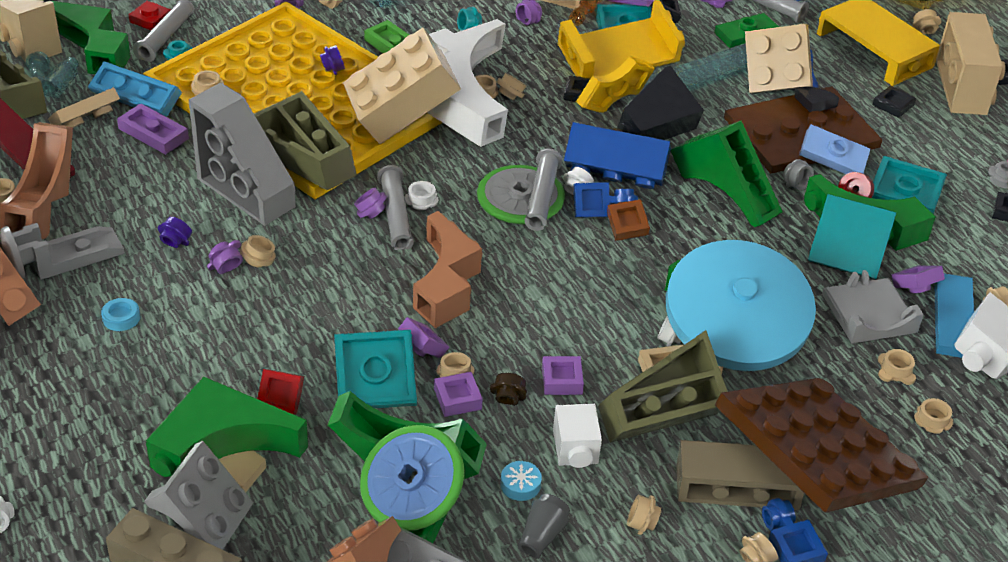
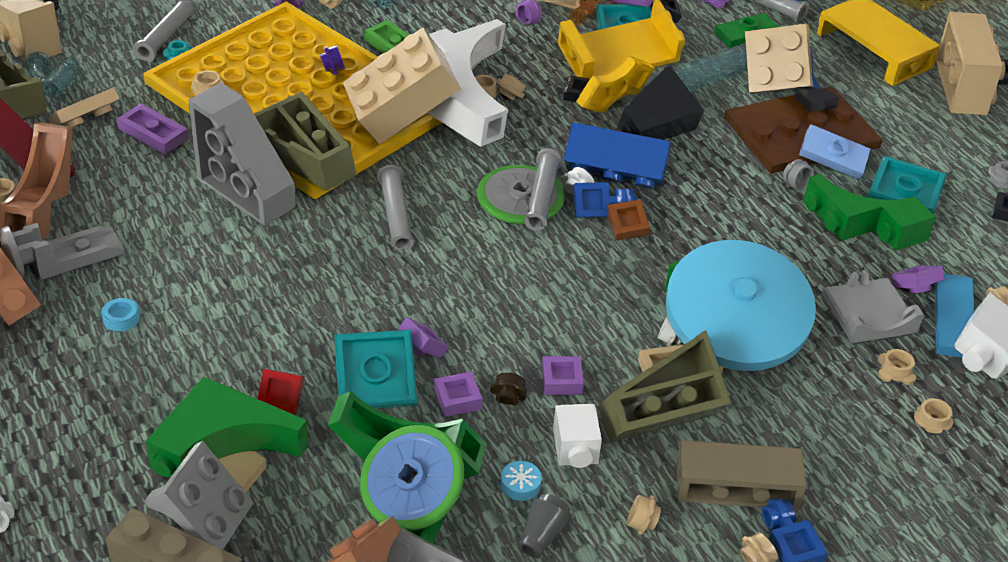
green arch [52,1,131,74] -> none
dark azure tile [88,61,182,117] -> none
red plate [128,1,171,30] -> none
dark purple plate [158,217,192,248] -> none
medium lavender plate [207,240,243,274] -> none
tan plate [240,235,276,267] -> none
medium lavender plate [354,188,387,219] -> none
white plate [405,181,438,210] -> none
nougat arch [413,211,482,328] -> none
tan plate [437,352,474,377] -> none
teal plate [457,6,482,31] -> none
green arch [671,120,783,227] -> none
reddish brown plate [715,378,928,513] -> none
teal tile [808,194,896,280] -> none
tile [838,172,874,198] -> none
black tile [872,86,916,118] -> none
tan plate [912,9,942,34] -> none

